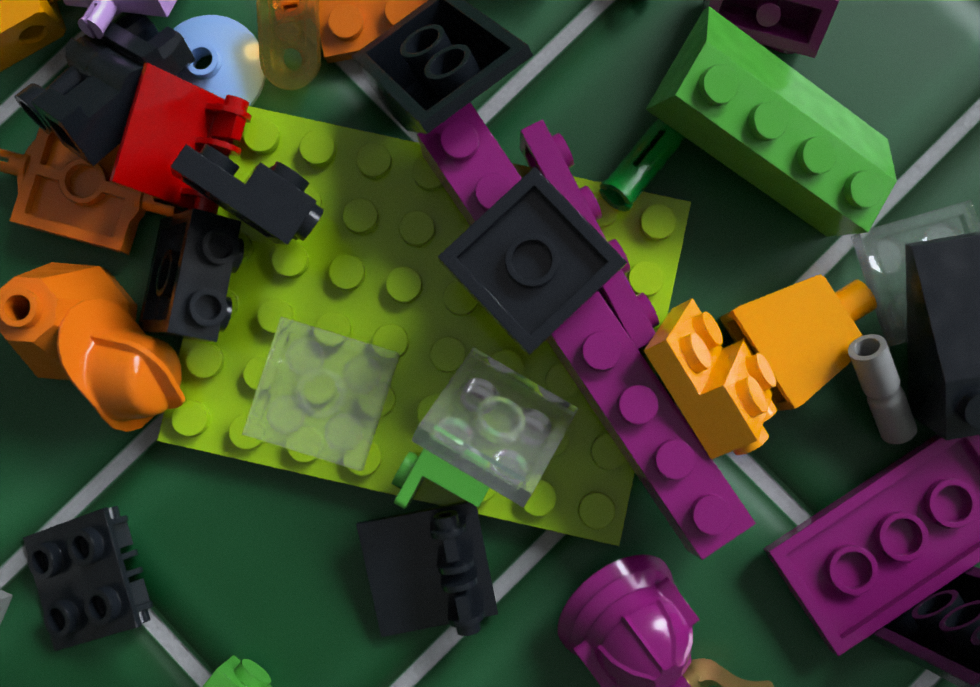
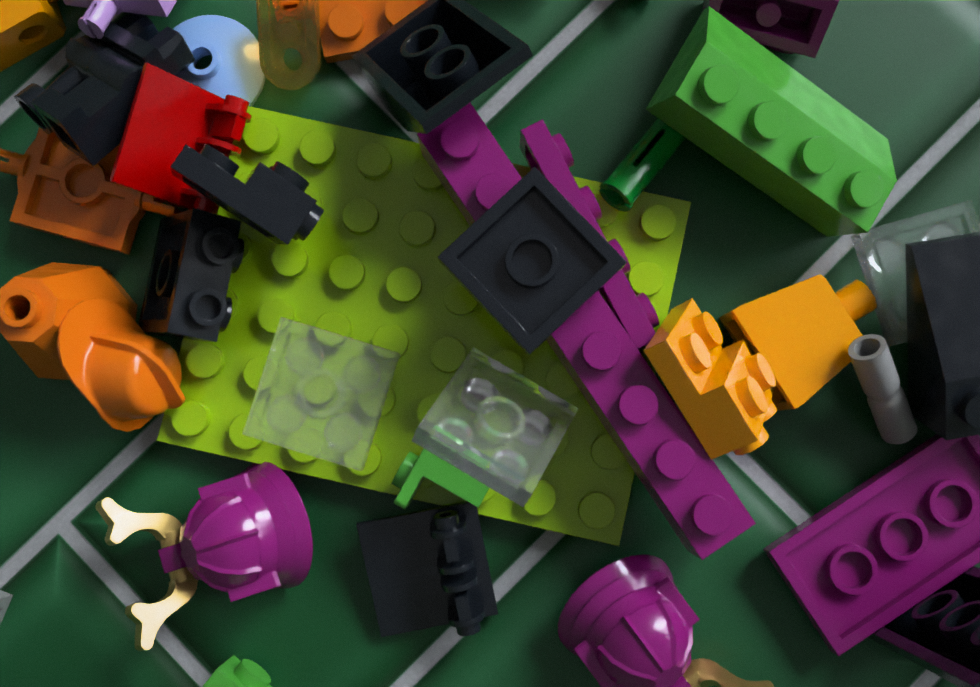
black hinge [23,506,153,651] -> none
none -> magenta helmet [96,462,313,651]

